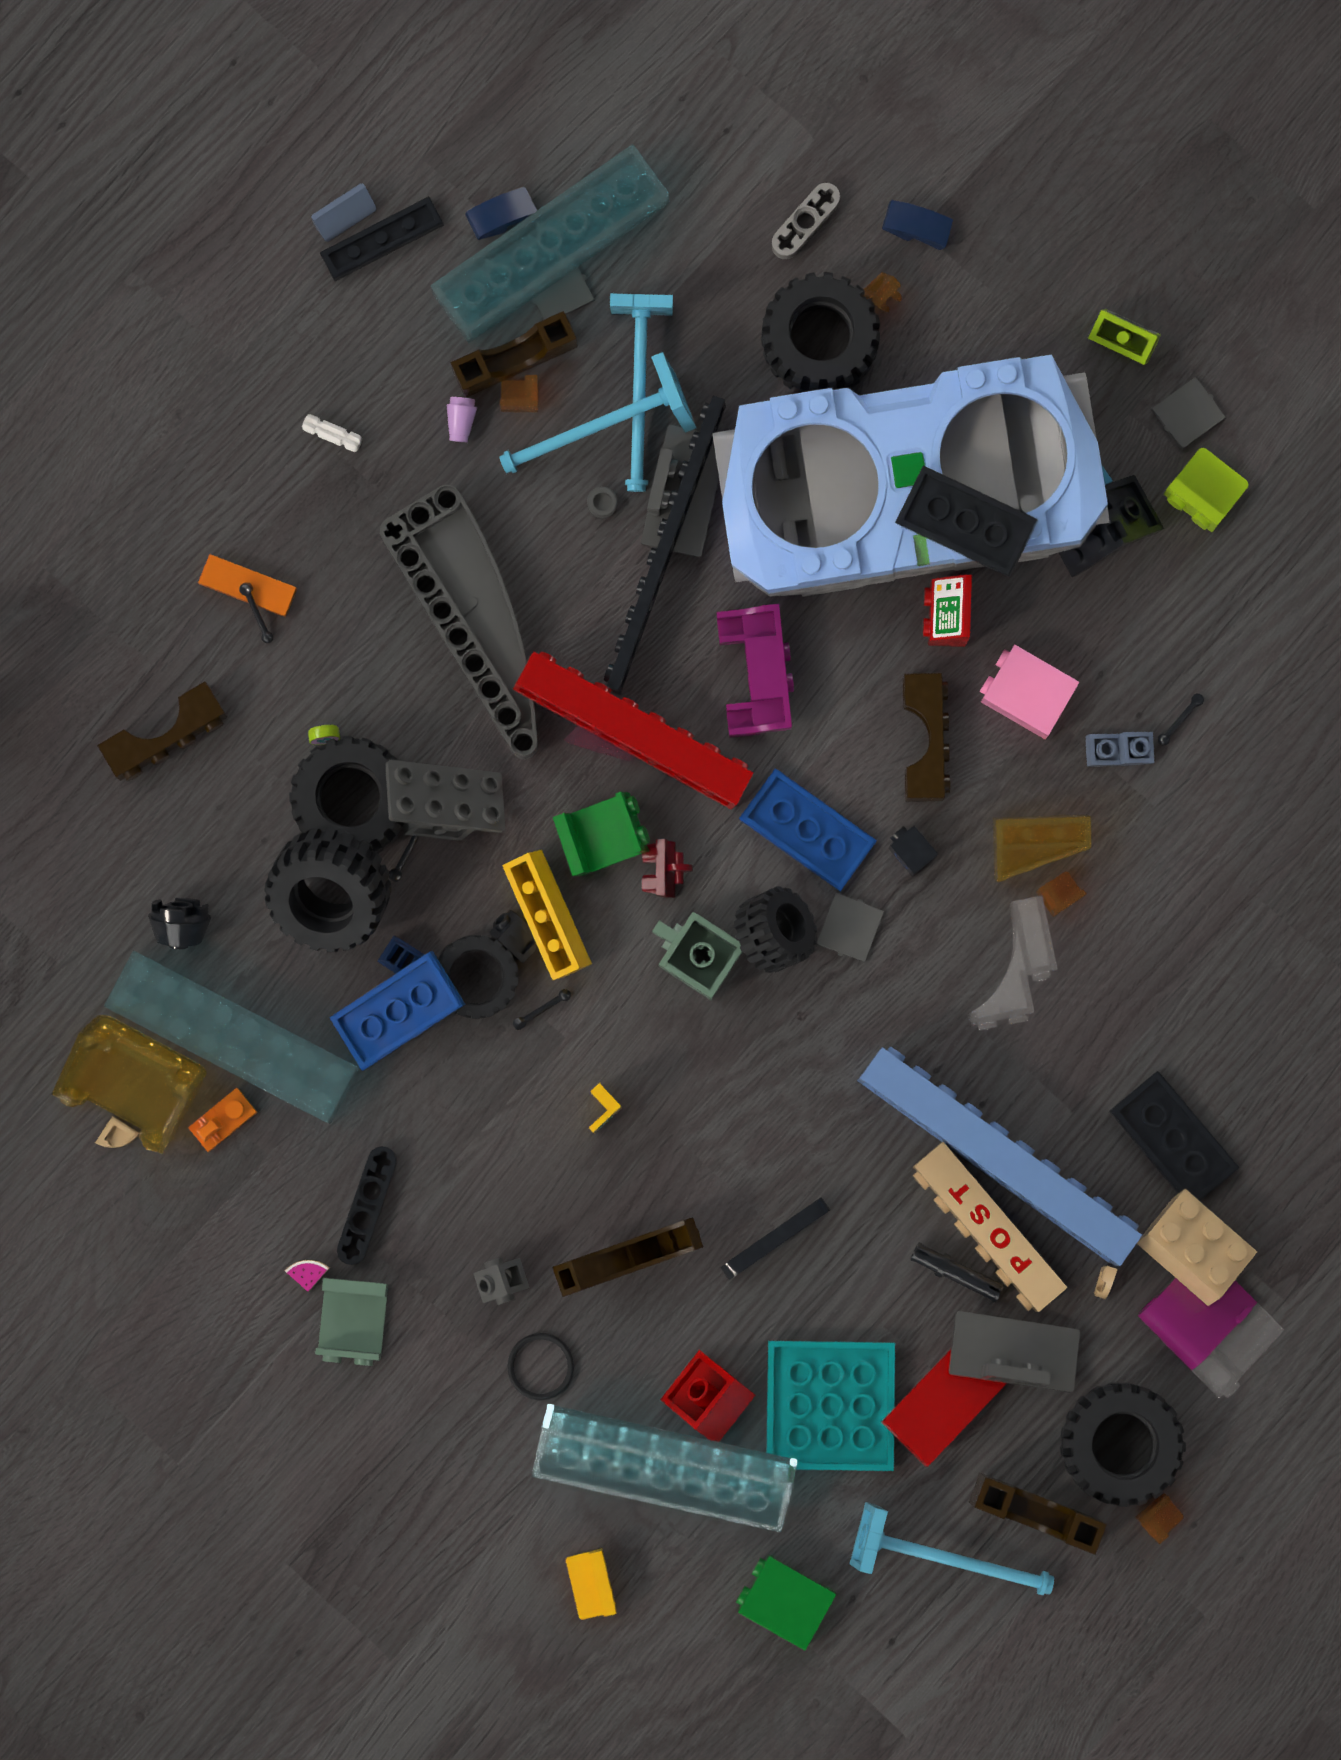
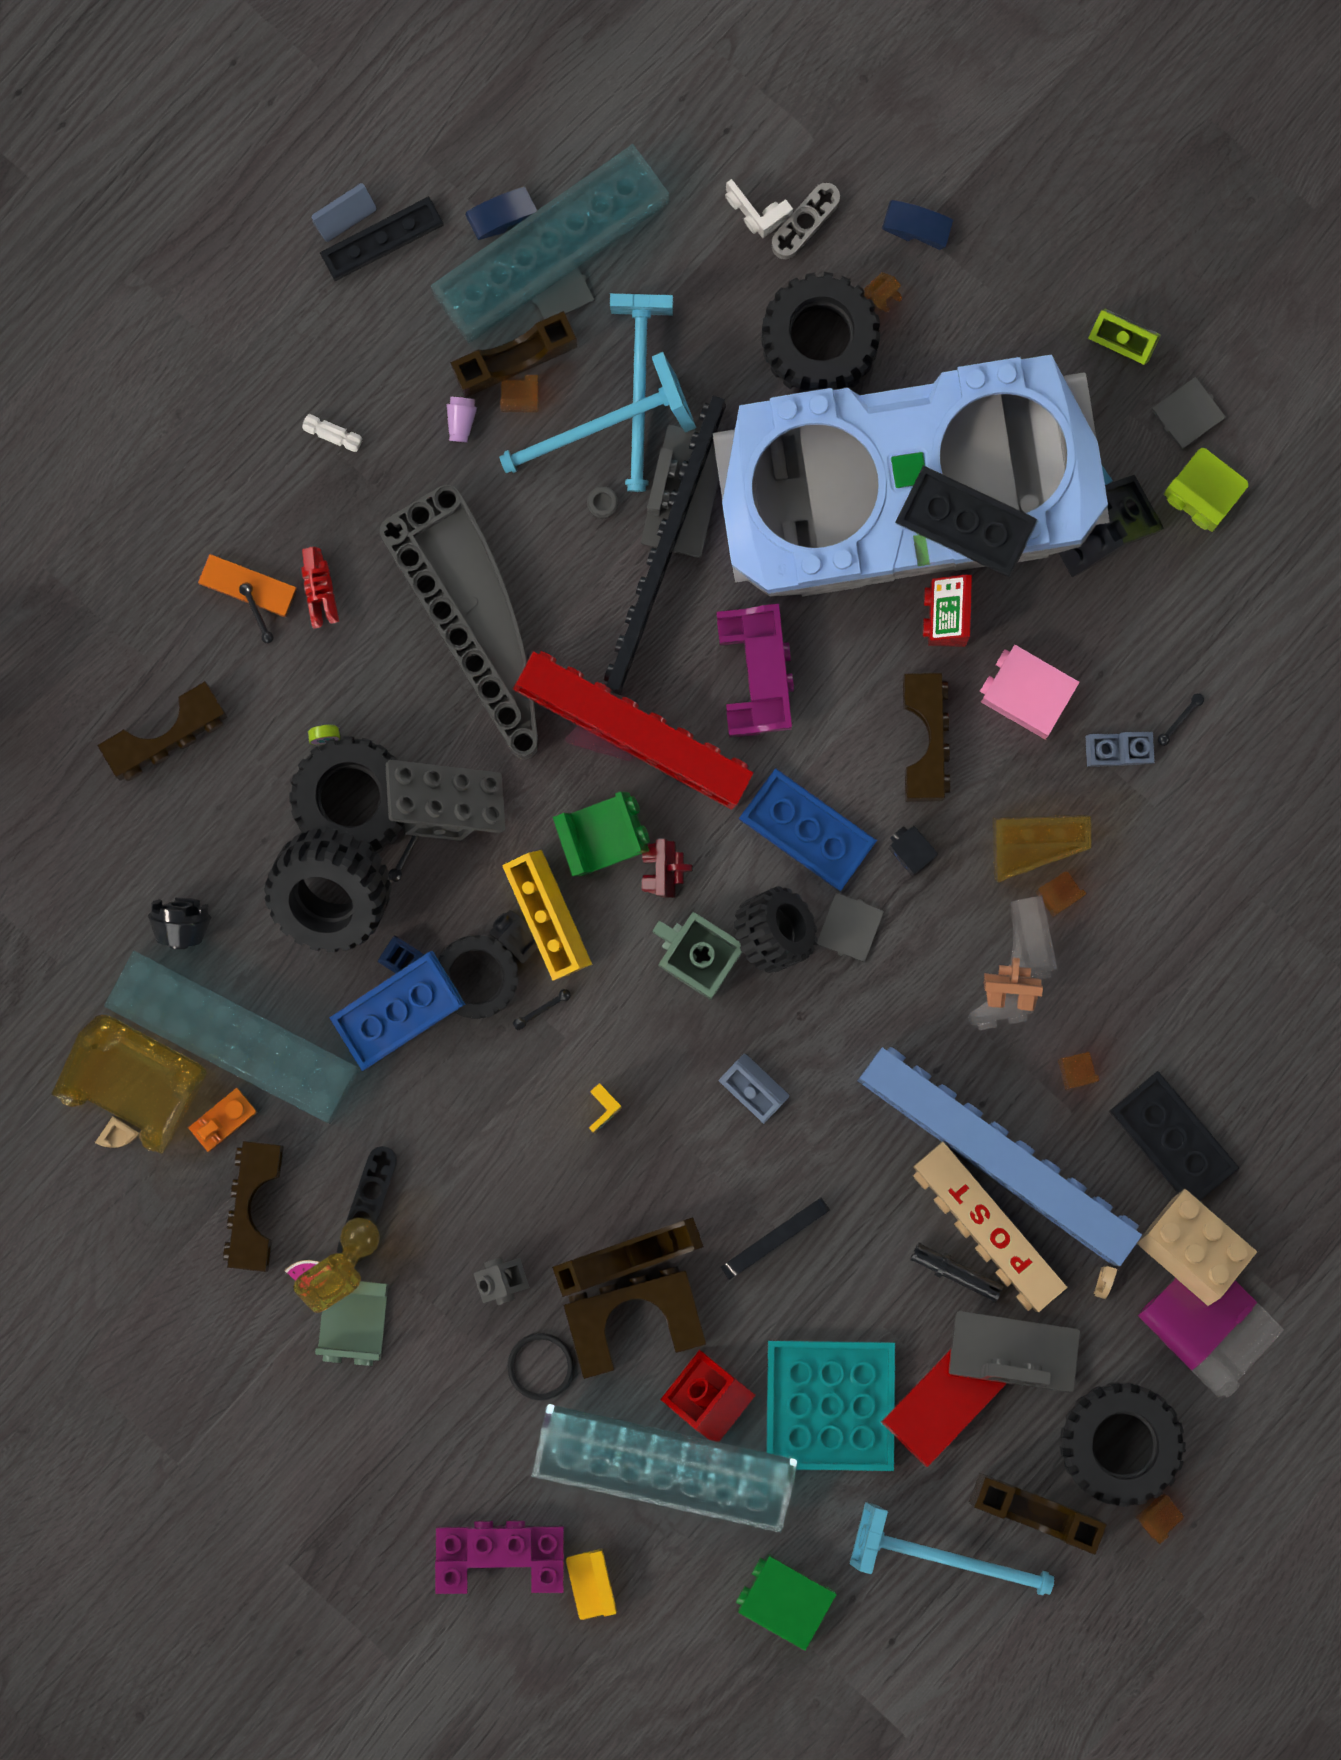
none -> dark brown arch [223,1141,284,1272]
none -> clear yellow beam [293,1218,380,1313]
none -> red hinge [301,547,339,629]
none -> magenta bracket [435,1520,564,1594]
none -> dark brown arch [563,1266,706,1379]
none -> sand blue slope [718,1054,789,1124]
none -> white bracket [725,179,793,238]
none -> nougat hips [983,957,1043,1011]
none -> clear orange panel [1058,1052,1100,1090]

